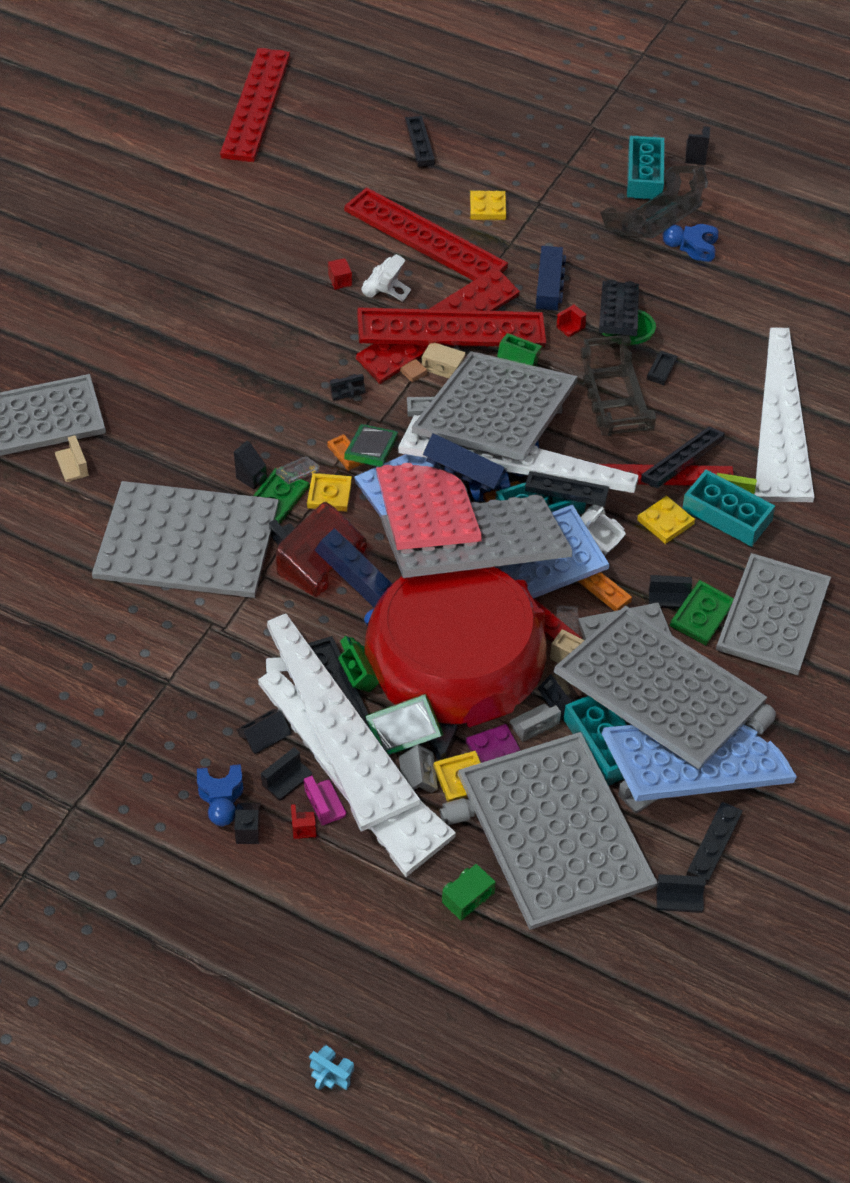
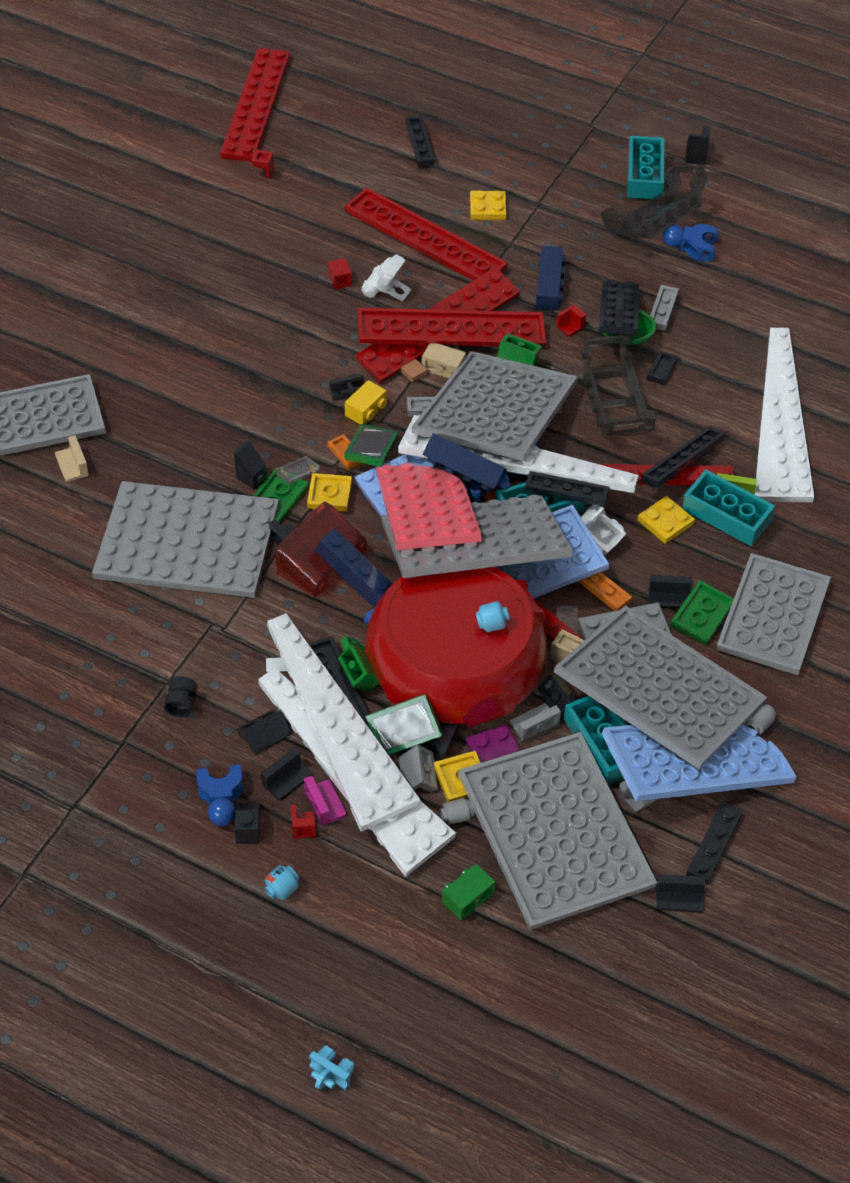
none -> black wheel [164,676,198,717]
none -> red panel [252,149,274,179]
none -> medium azure head [264,865,300,900]
none -> yellow brick [344,380,387,425]
none -> medium azure head [476,601,510,633]
none -> light grey plate [650,285,679,331]

